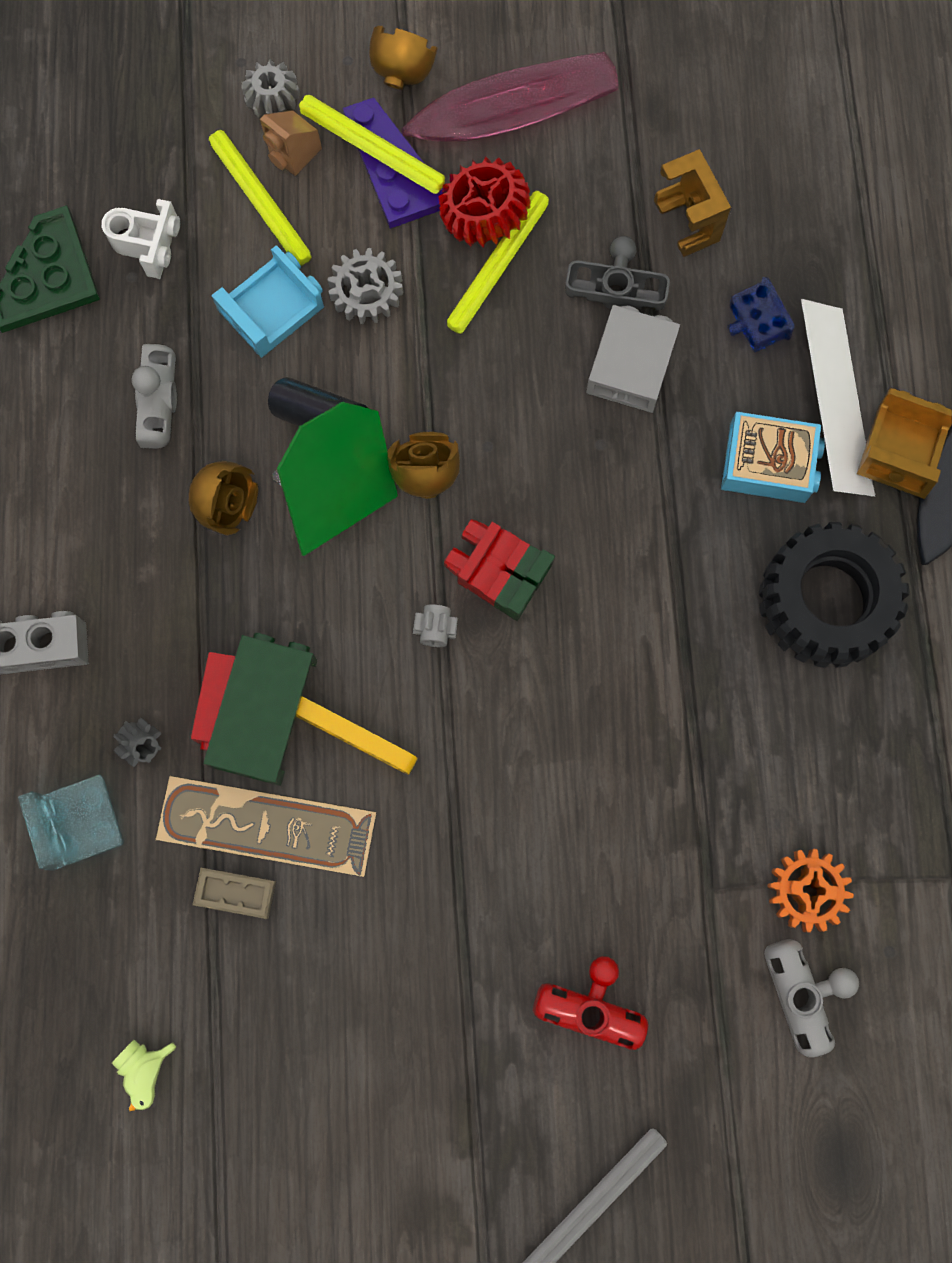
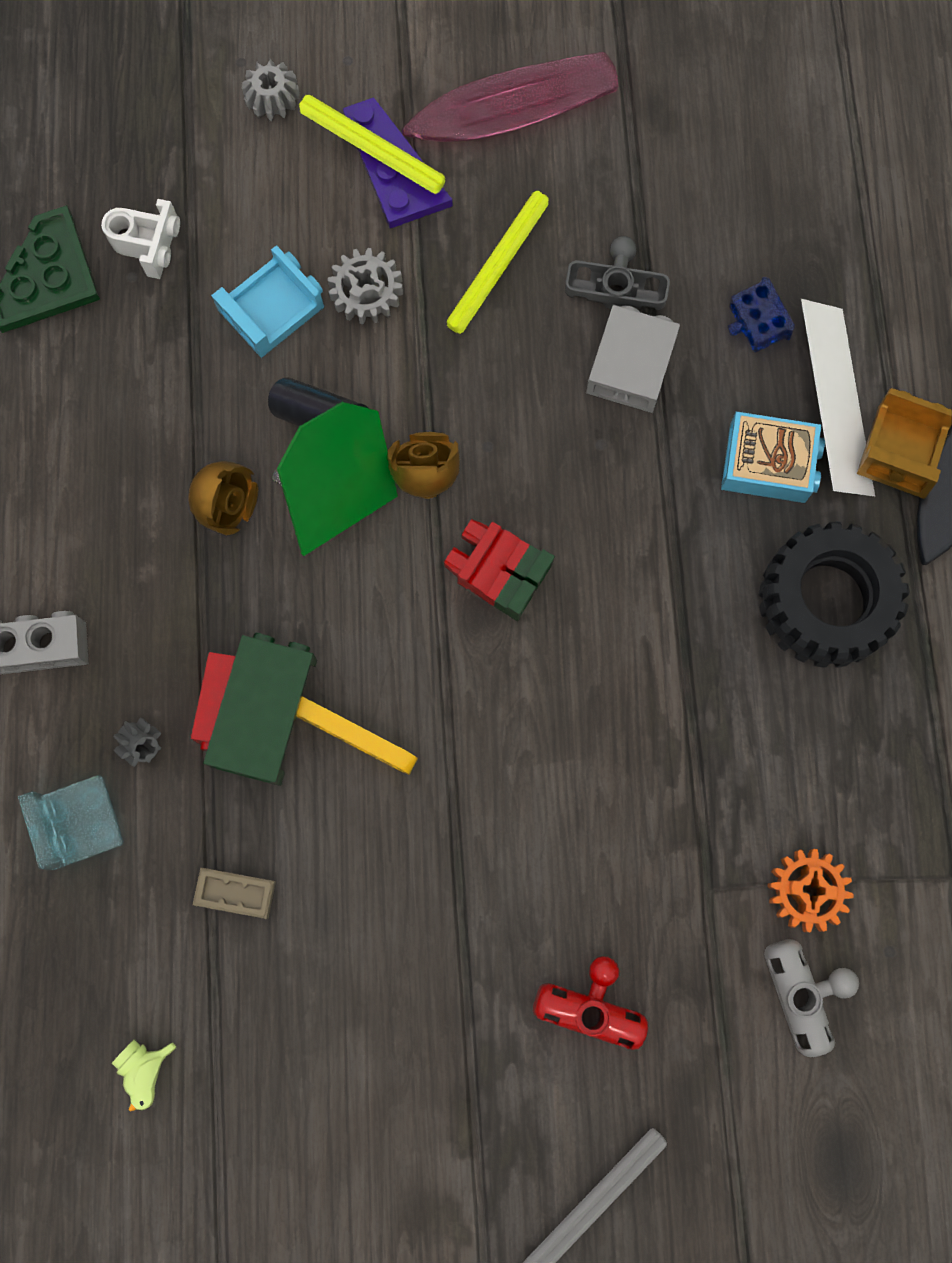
light grey piece [131,344,177,449] -> none
sticker [156,776,376,877] -> none
neon yellow axle [209,130,312,266] -> none
medium nougat slope [260,110,322,176] -> none
pearl gold cylinder [369,26,438,90] -> none
light grey gear [413,605,458,647] -> none
red gear [438,157,531,248] -> none
pearl gold panel [654,149,731,257] -> none

